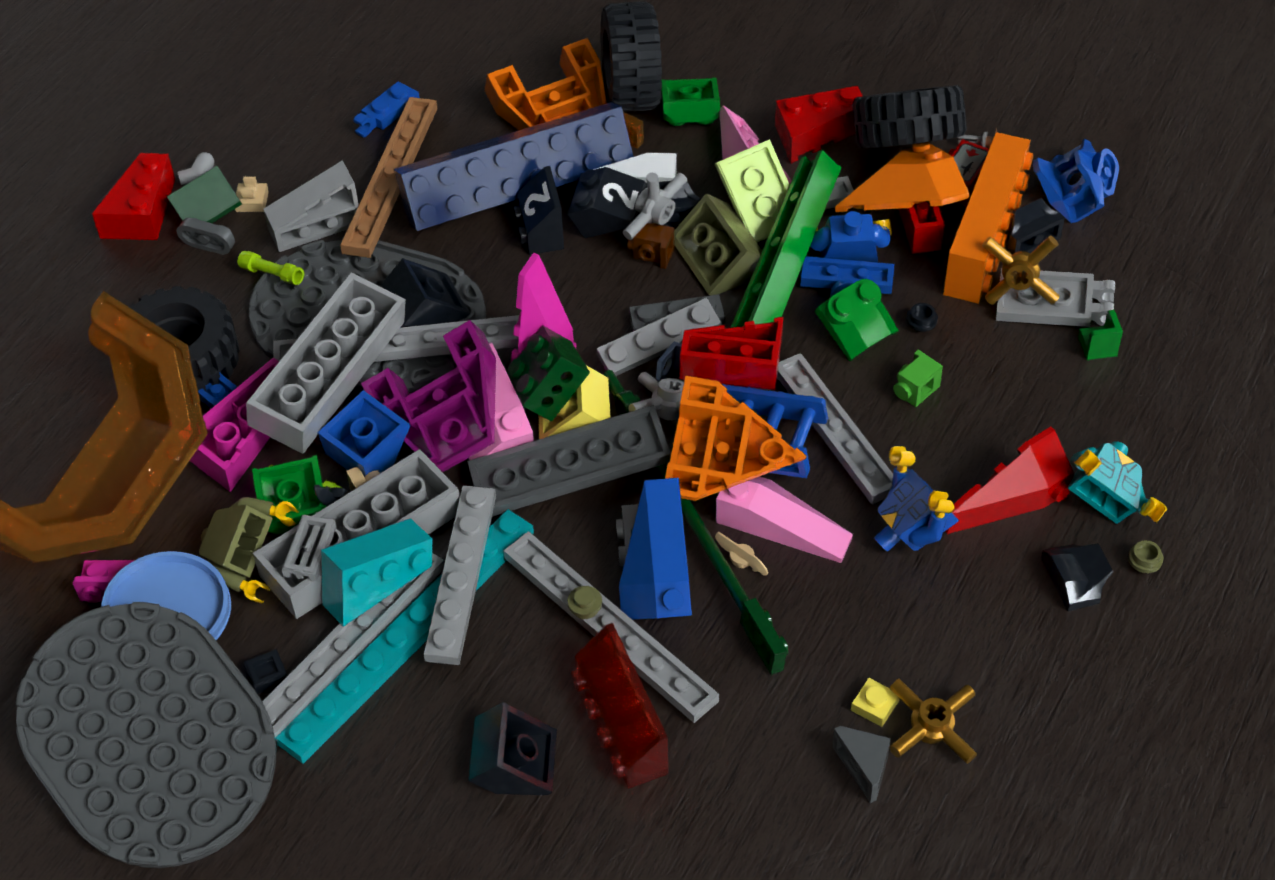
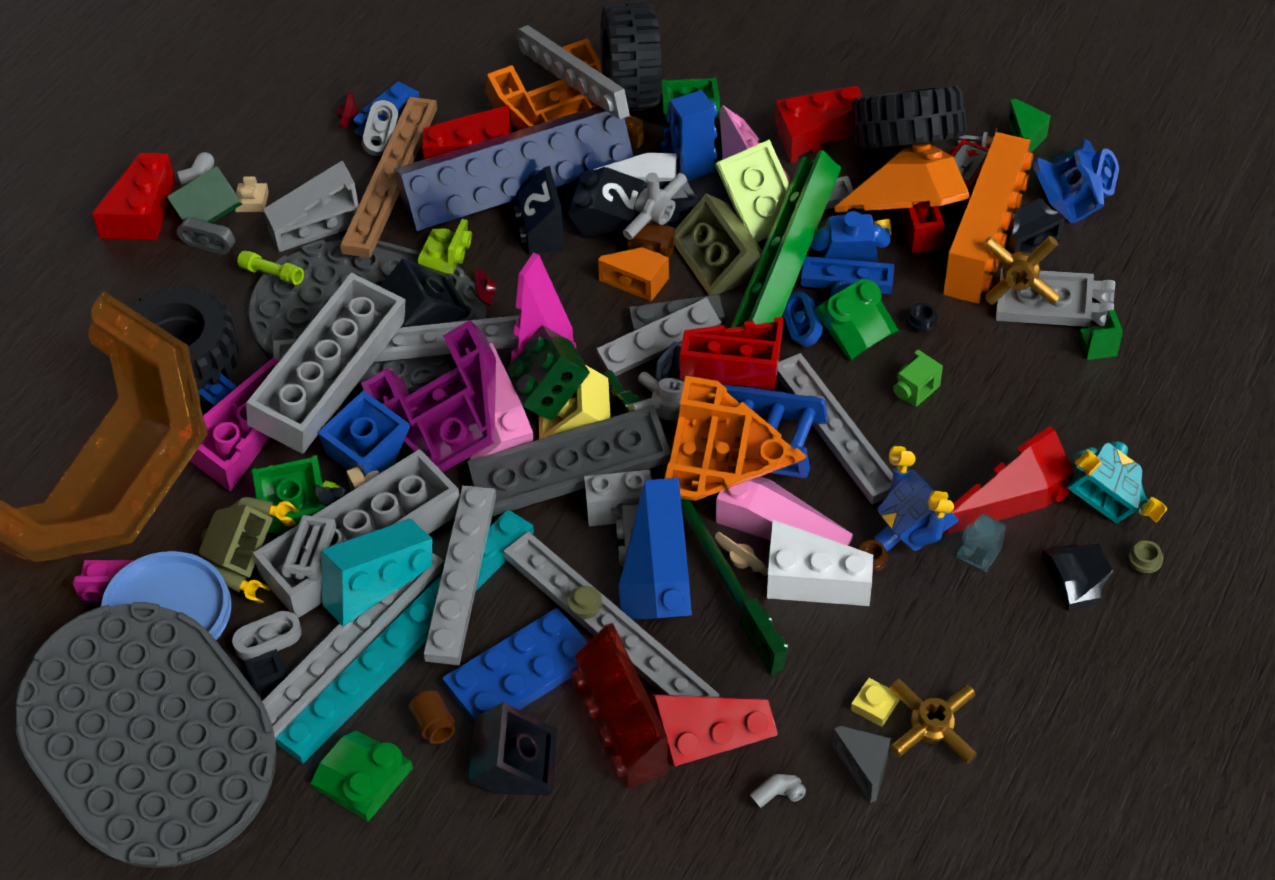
none -> light grey plate [232,611,302,661]
none -> green slope [310,731,413,822]
none -> dark red piece [337,92,358,127]
none -> light grey plate [362,100,398,156]
none -> reddish brown brick [408,690,455,744]
none -> lime bracket [418,219,472,274]
none -> red wedge [422,105,511,160]
none -> blue plate [442,607,598,723]
none -> dark red piece [474,269,496,306]
none -> light grey plate [518,25,630,120]
none -> light grey brick [584,470,651,526]
none -> orange slope [598,247,669,302]
none -> red wedge [648,694,778,766]
none -> blue wedge [659,90,717,181]
none -> light grey arm [750,774,806,808]
none -> white wedge [767,520,873,606]
none -> blue plate [783,291,823,347]
none -> reddish brown plate [858,540,888,571]
none -> clear light blue brick [956,513,1006,572]
none -> green slope [1007,99,1051,153]

